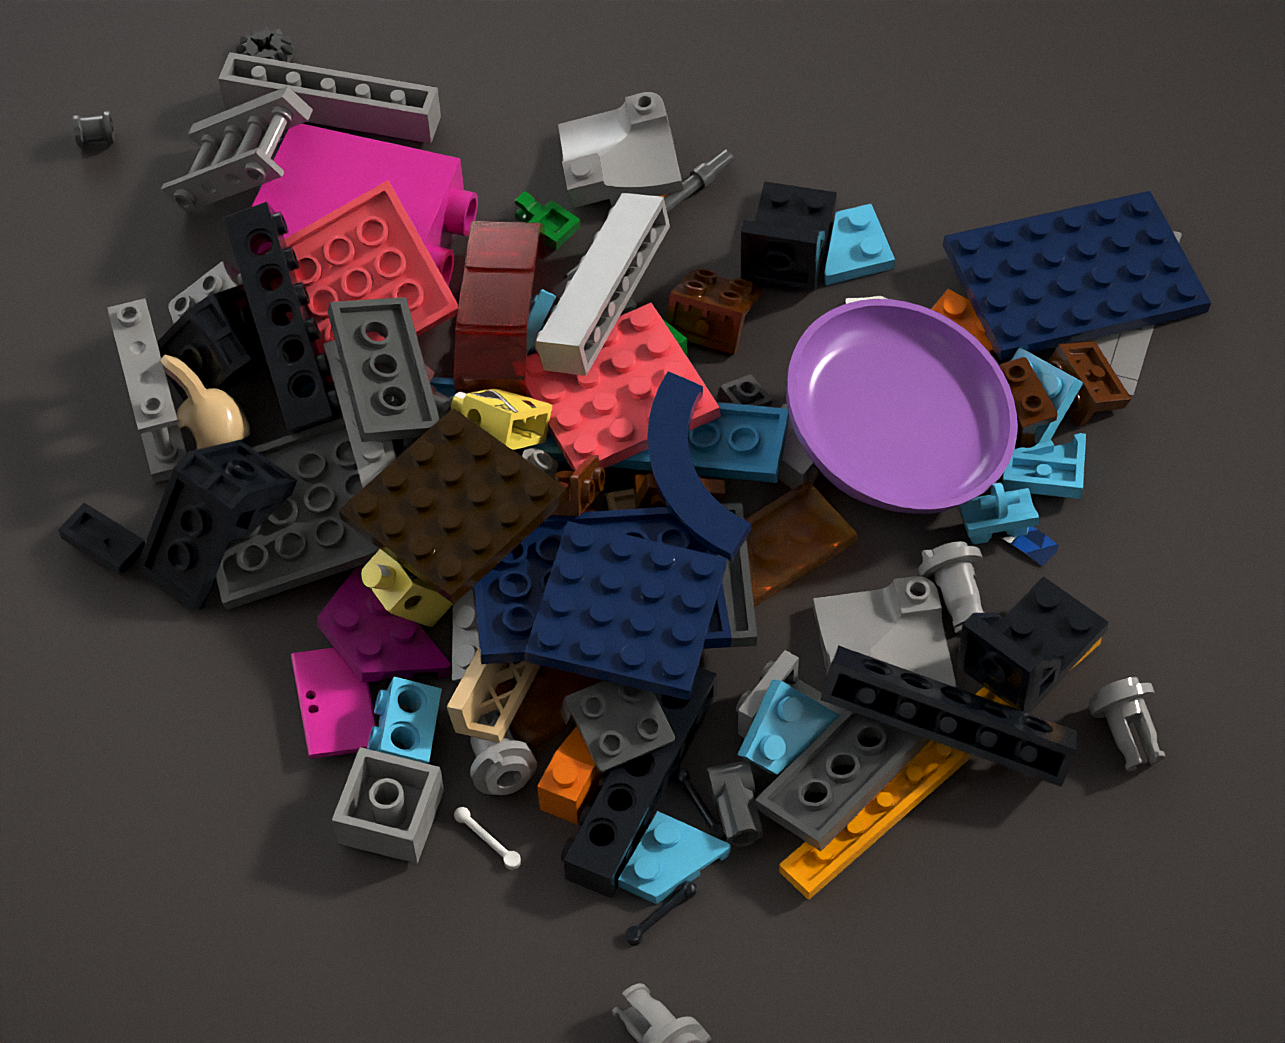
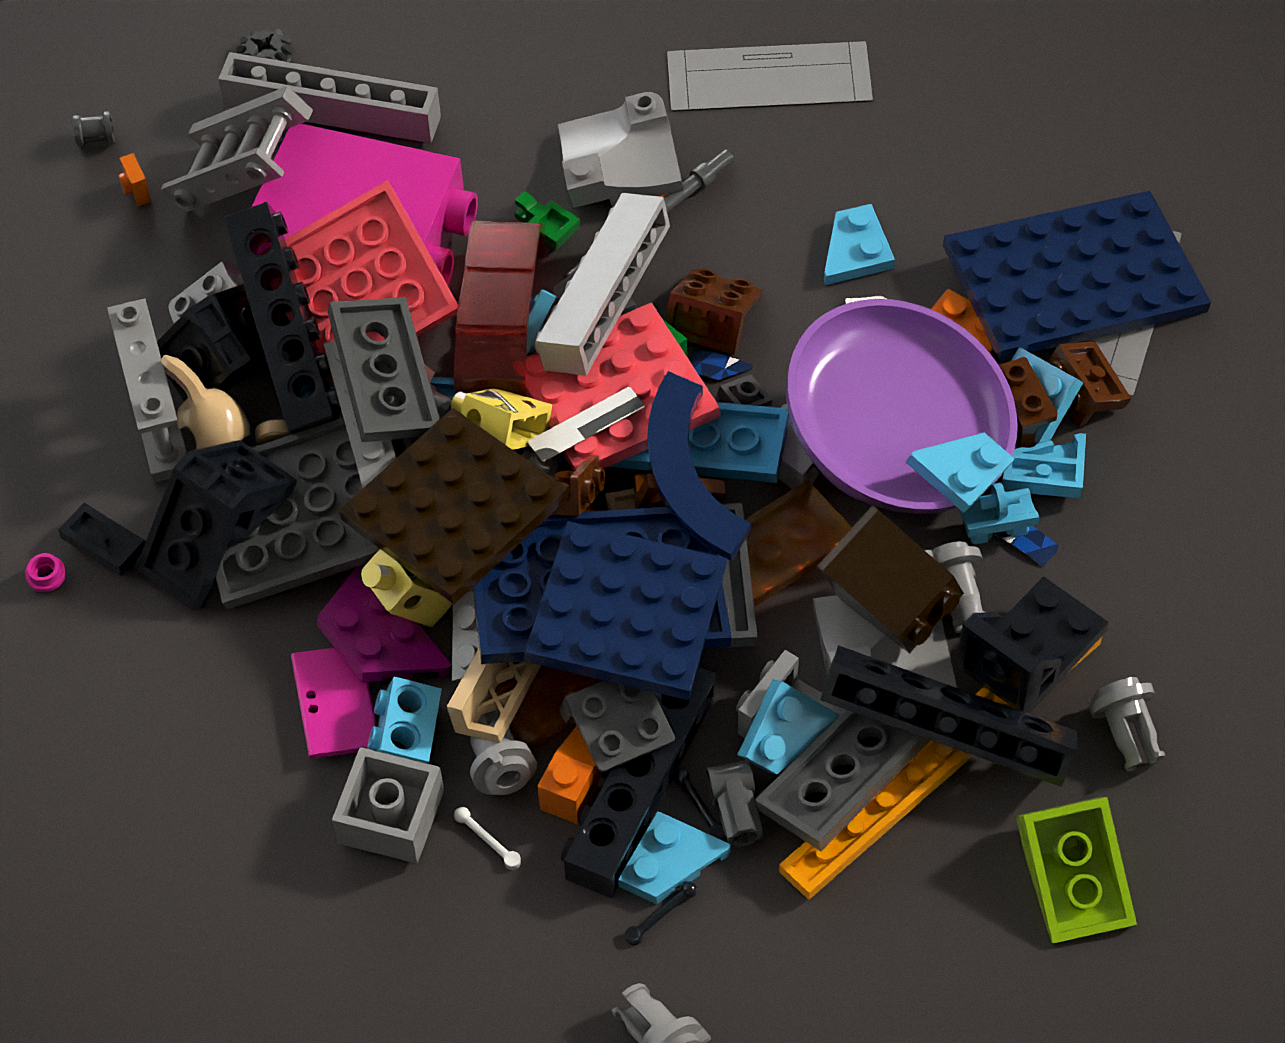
black bracket [740,181,837,290] -> none
none -> dark pink plate [25,553,66,592]
none -> orange plate [118,153,152,207]
none -> tan tile [255,420,291,446]
none -> white sticker [528,387,645,461]
none -> light grey sticker [667,41,873,110]
none -> sticker [689,349,753,380]
none -> dark brown slope [817,505,964,654]
none -> medium azure wing [906,432,1015,513]
none -> lime slope [1016,797,1137,943]

